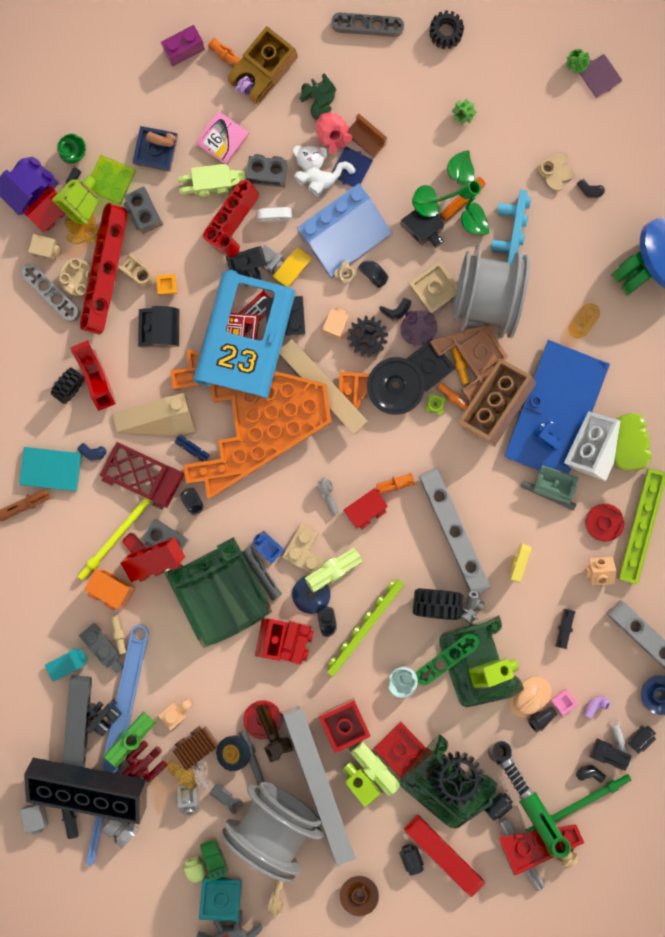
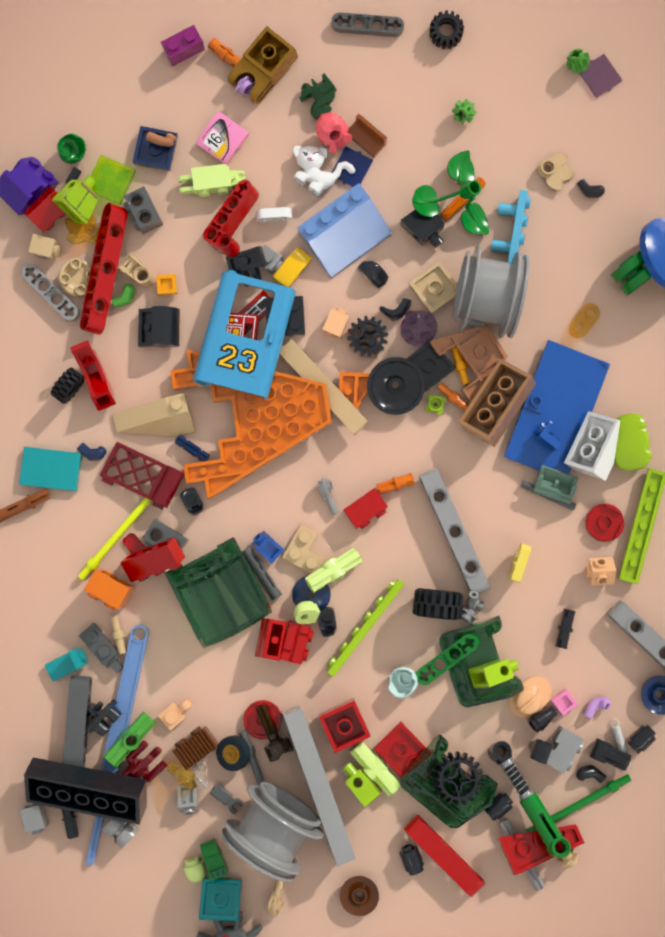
dark grey brick [246,154,287,188] -> none
tan plate [334,261,356,284] -> none
none -> bright green arm [112,283,135,308]
none -> yellowish green piece [294,601,320,624]
none -> black piece [528,739,553,764]
none -> light grey brick [546,726,583,774]

